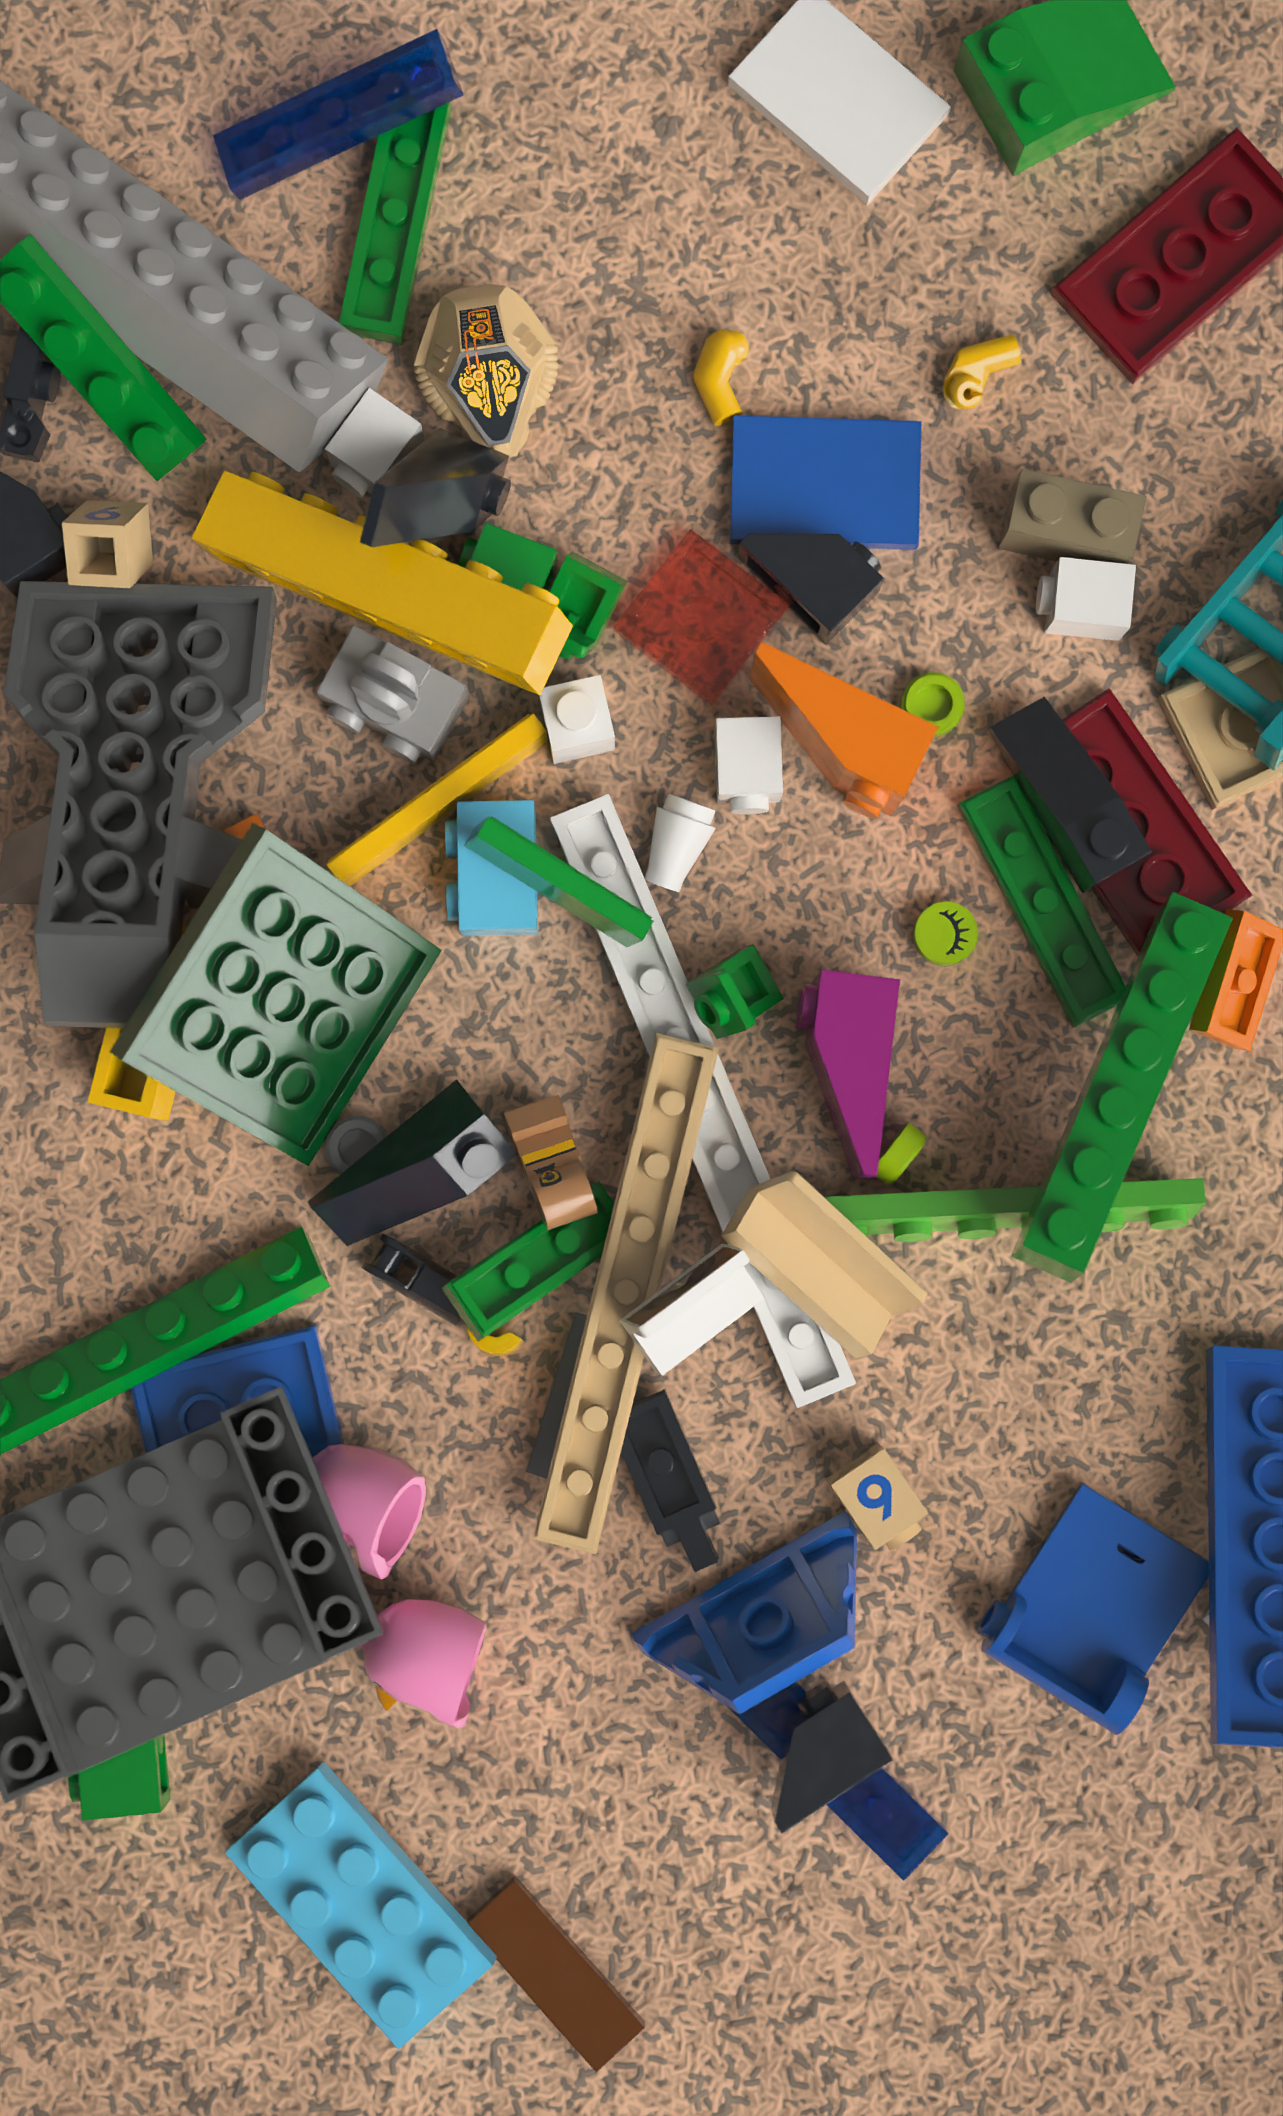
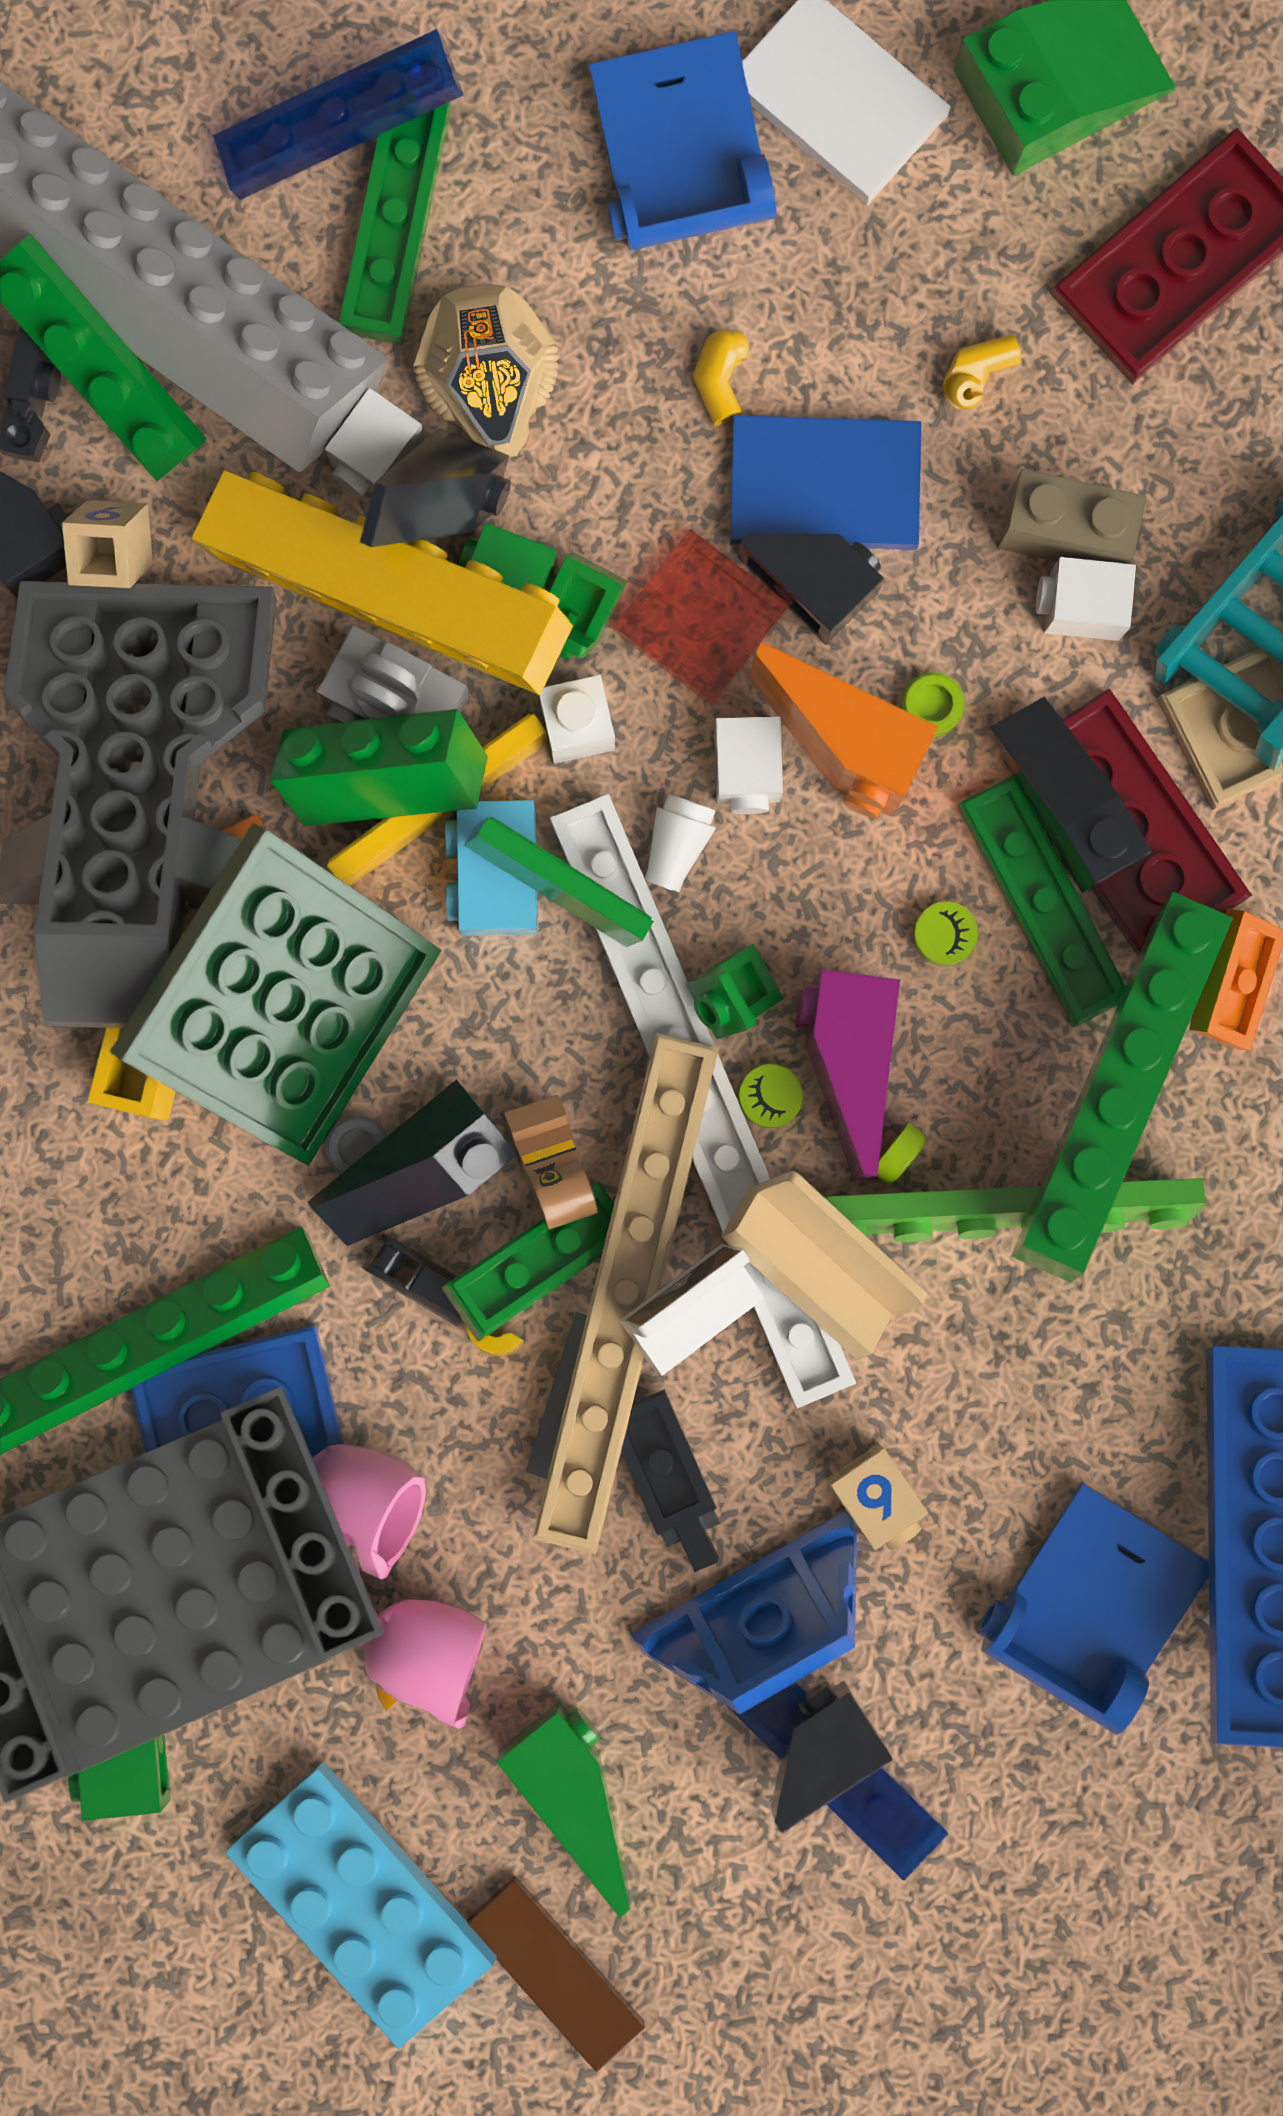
none -> green brick [270,709,488,826]
none -> green slope [496,1701,630,1918]
none -> blue door [589,31,777,251]
none -> lime tile [738,1064,803,1128]

